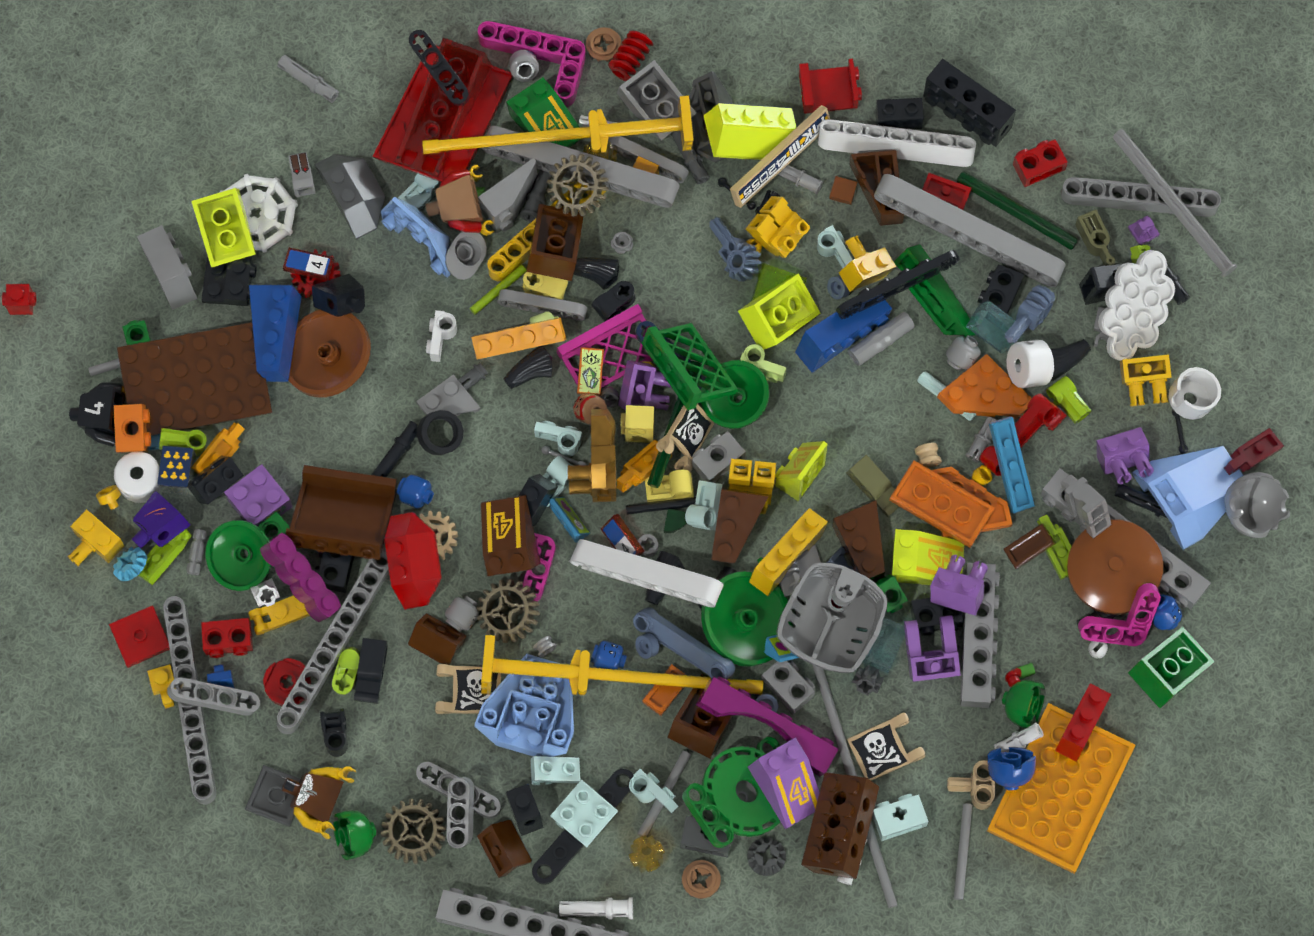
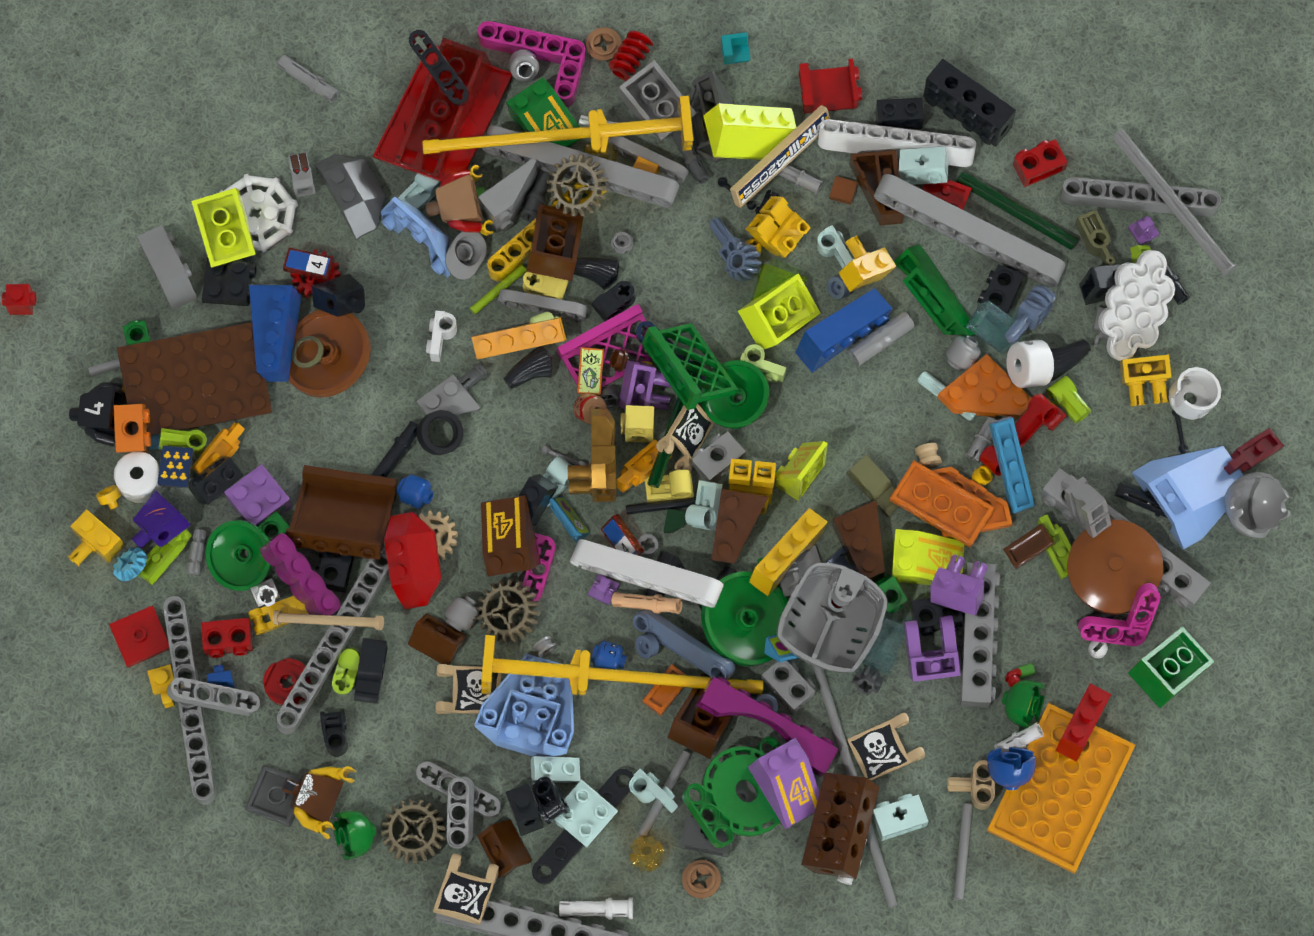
light aqua plate [534,421,582,457] -> none
dark grey gear [747,837,786,876] -> none
black plate [836,250,960,319] -> none
medium lavender brick [1097,427,1154,484] -> none
blue head [1152,594,1182,630] -> none
none -> tan bar [273,610,384,630]
none -> olive piece [292,336,324,368]
none -> flag [433,853,499,925]
none -> black piece [533,776,570,824]
none -> medium lavender brick [588,574,620,605]
none -> reddish brown plate [610,349,630,372]
none -> light nougat pin [611,592,682,614]
none -> teal panel [721,32,750,65]
none -> light aqua brick [899,147,948,185]

